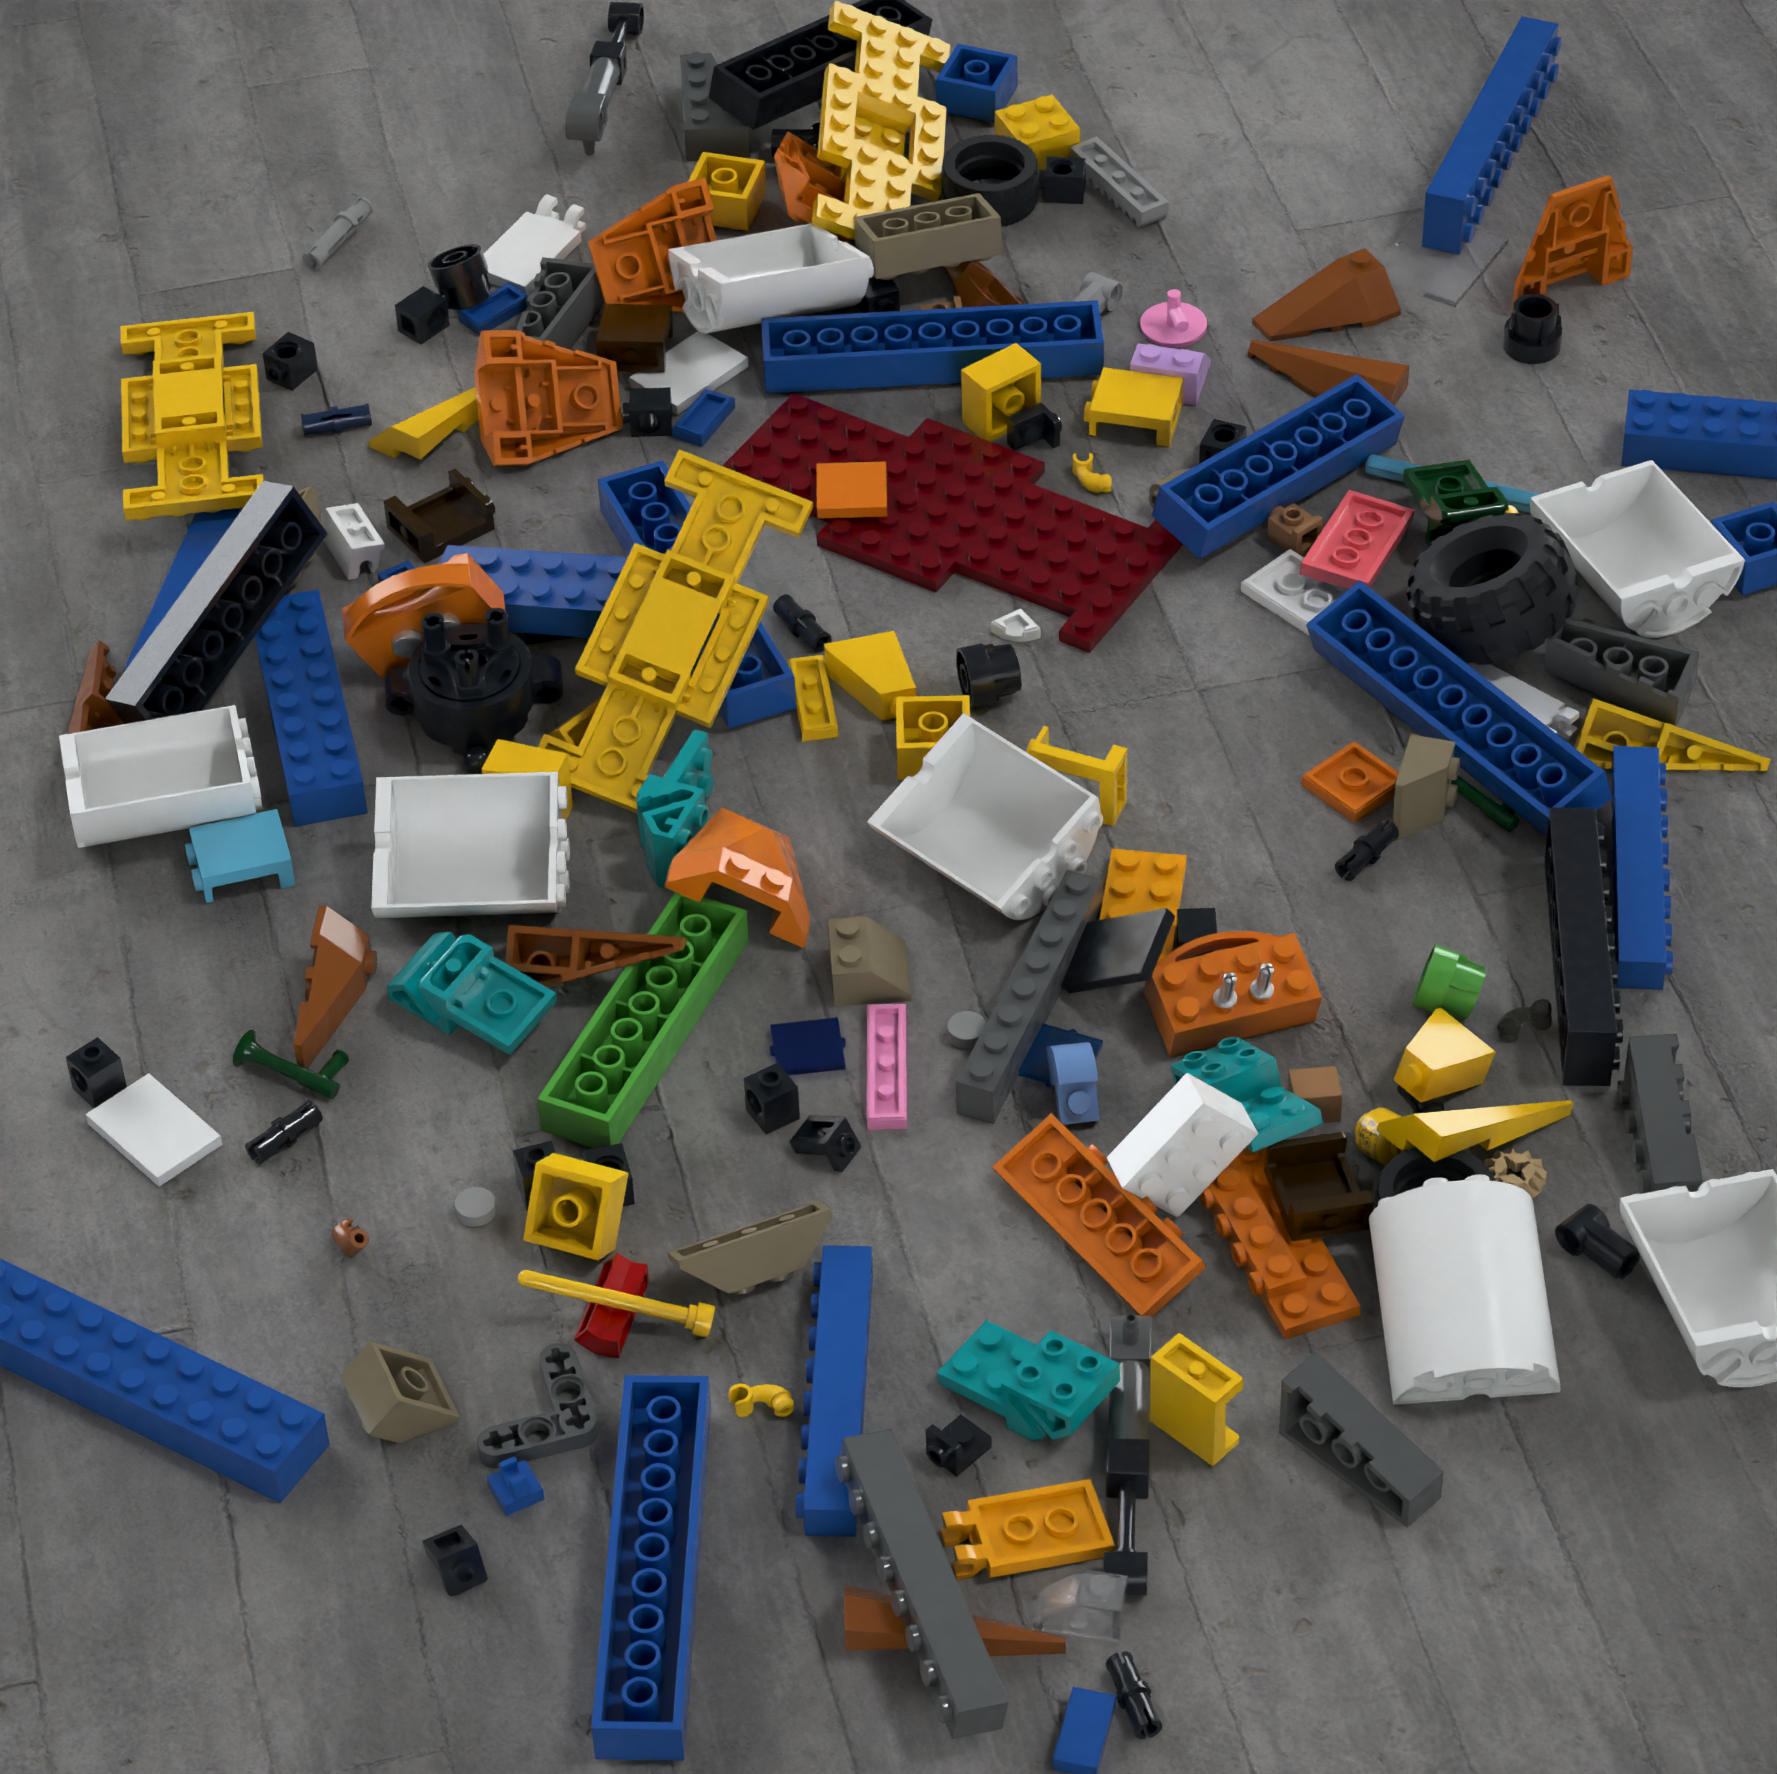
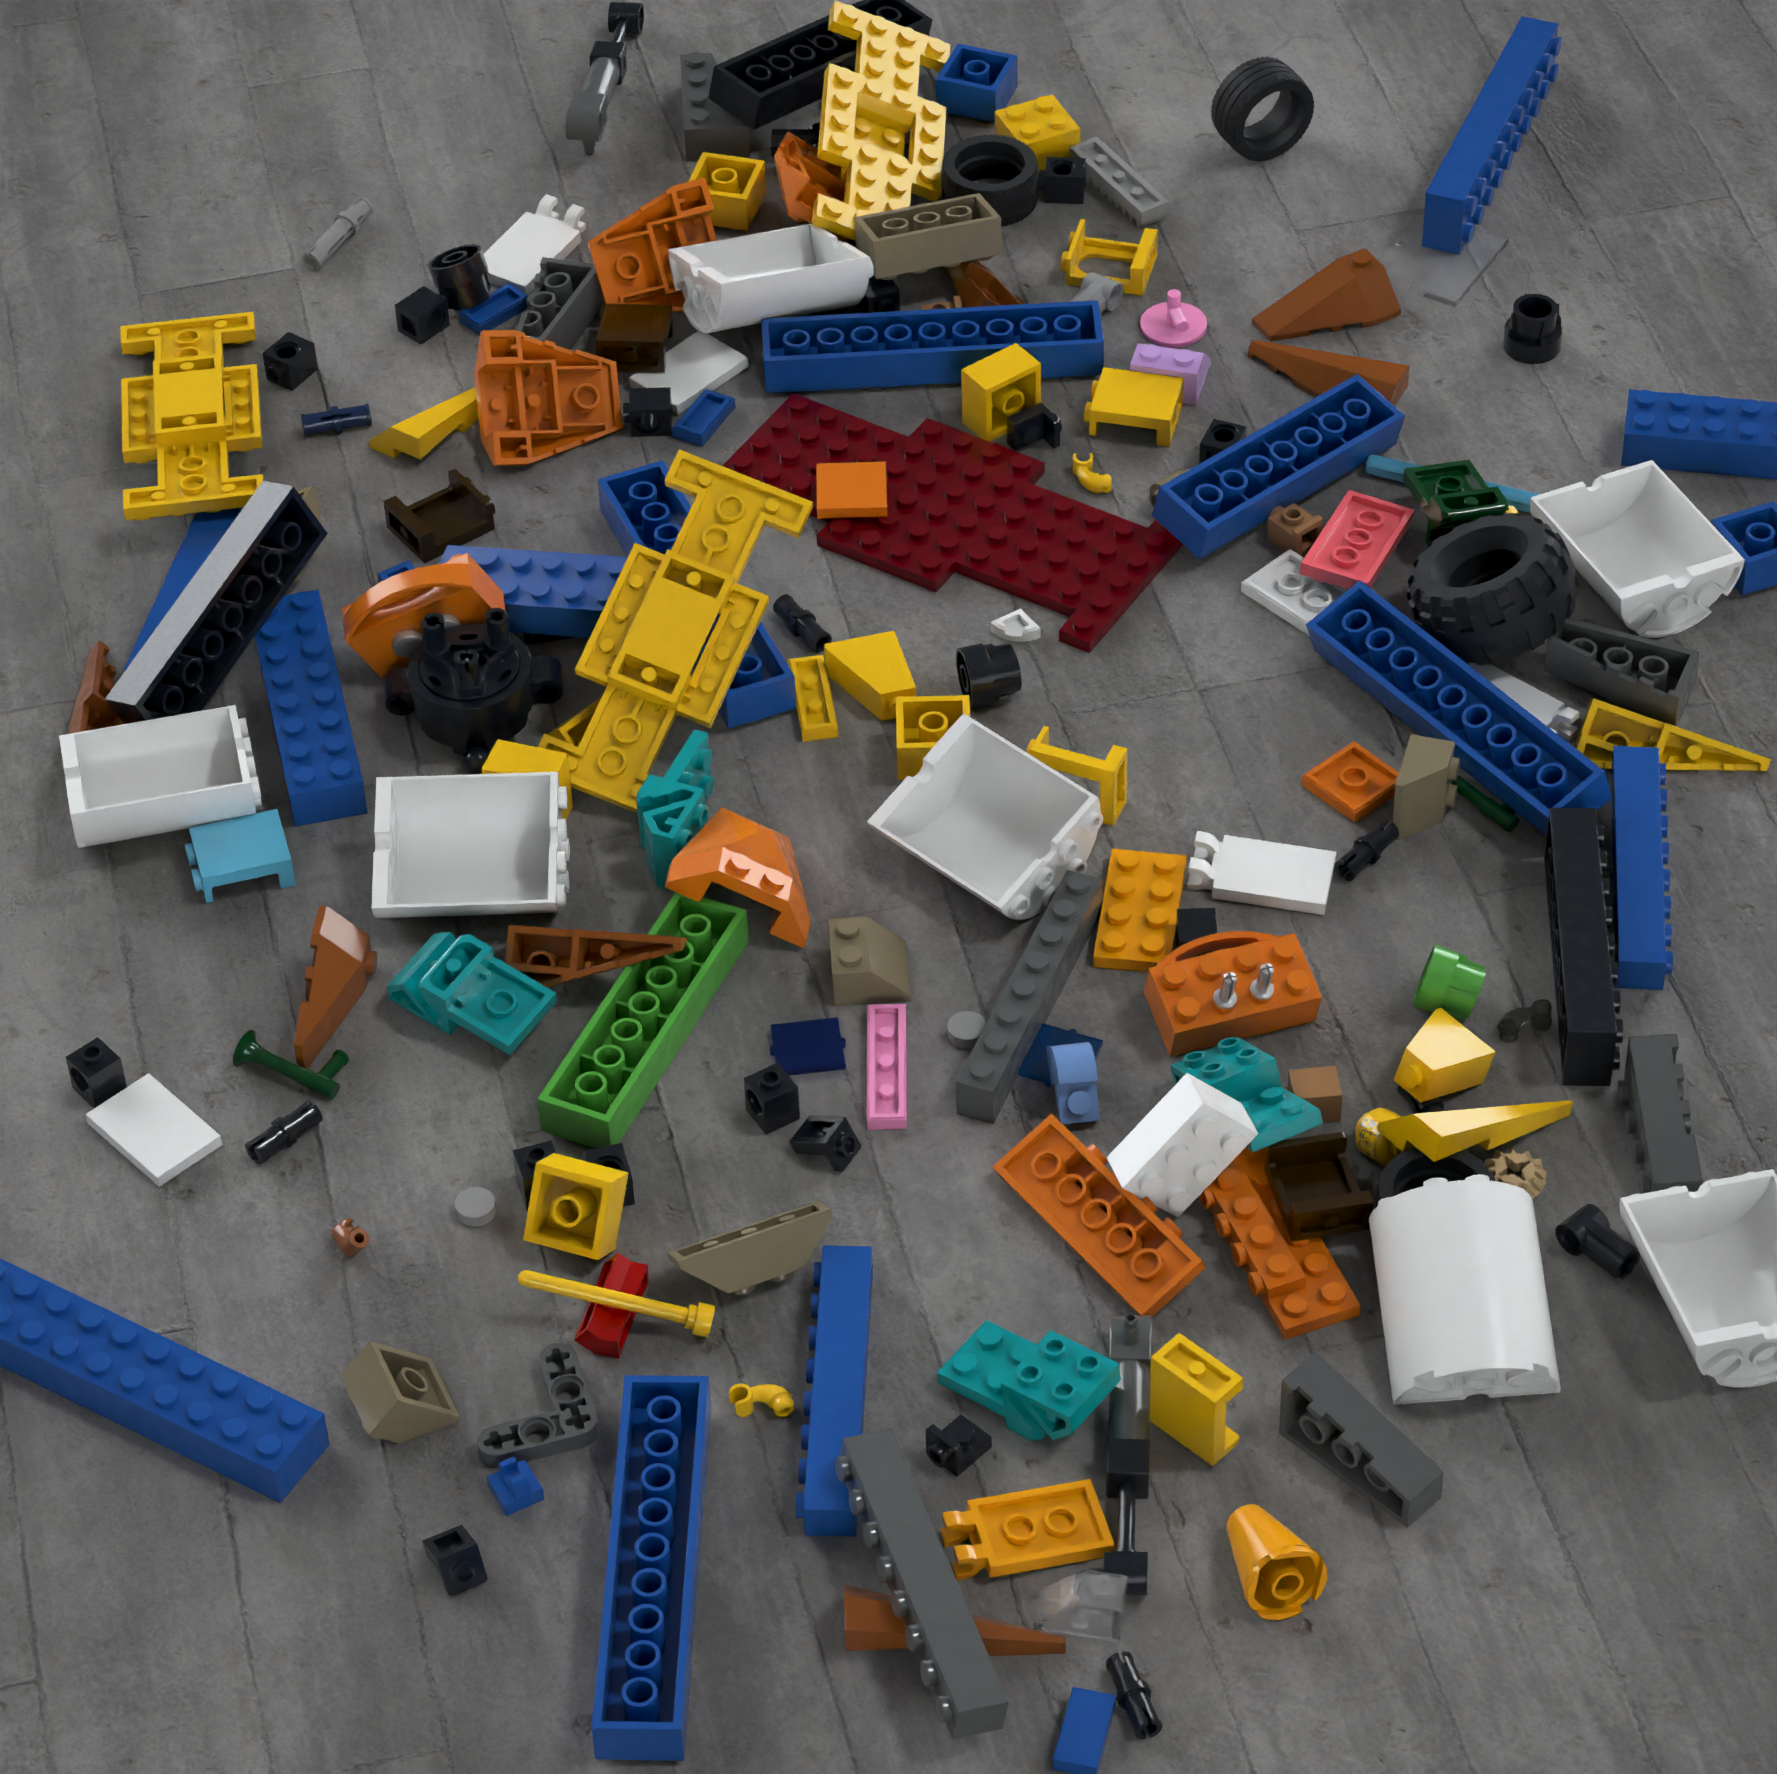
white hinge [323,503,385,580] -> none
black tile [1061,908,1175,994] -> none
orange wedge [1512,175,1633,312] -> none
none -> yellow panel [1060,219,1158,296]
none -> white tile [1187,831,1336,915]
none -> black tyre [1211,57,1314,161]
none -> light orange cone [1226,1504,1327,1620]

